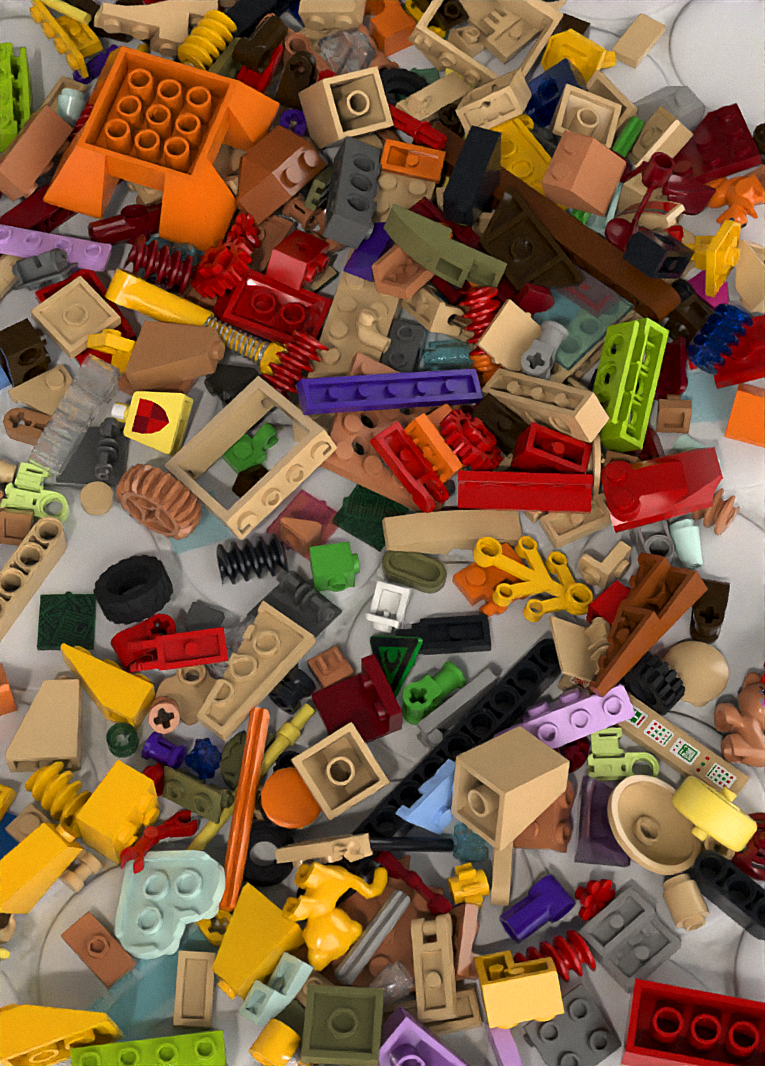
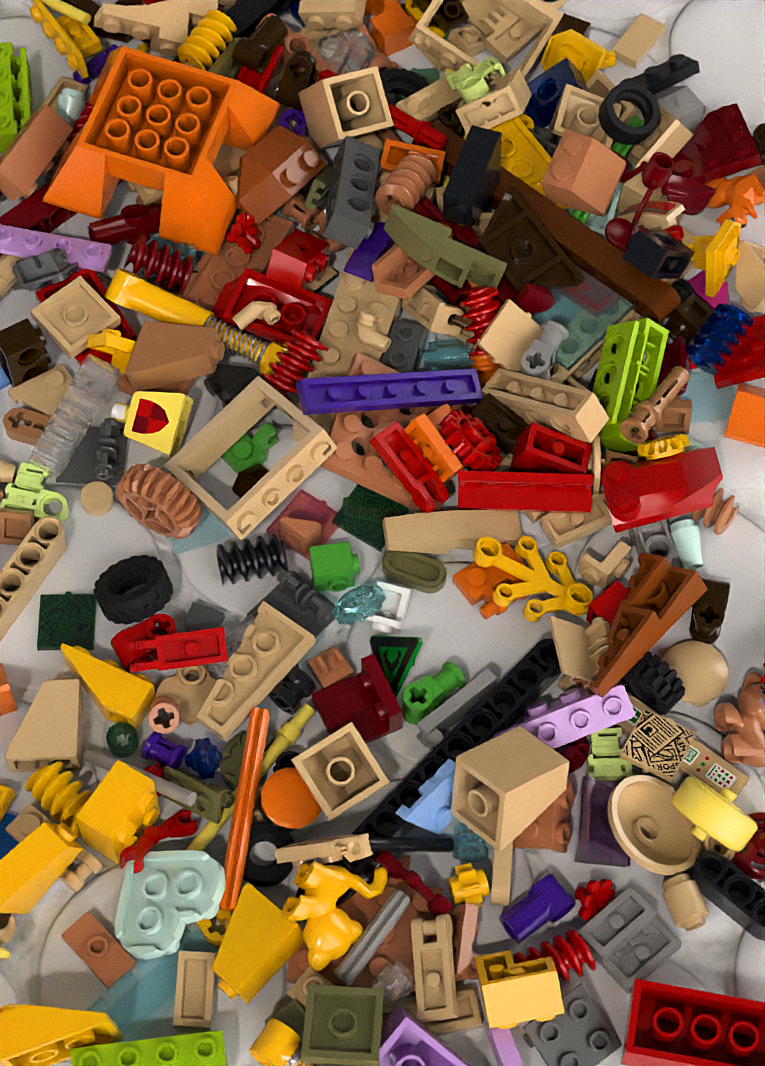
red gear [190,237,253,299] -> none
light aqua slope [238,951,314,1027] -> none
black hinge [395,615,491,655] -> none
none -> light grey bar [83,748,197,806]
none -> tan arm [232,301,281,330]
none -> clear light blue gear [333,585,386,625]
none -> nougat piece [375,154,437,216]
none -> yellowish green piece [446,56,506,102]
none -> black tyre [598,82,660,145]
none -> tan piece [619,708,697,783]
none -> black plate [620,54,700,95]
none -> medium nougat pin [620,366,690,444]
none -> yellow gear [637,434,690,460]

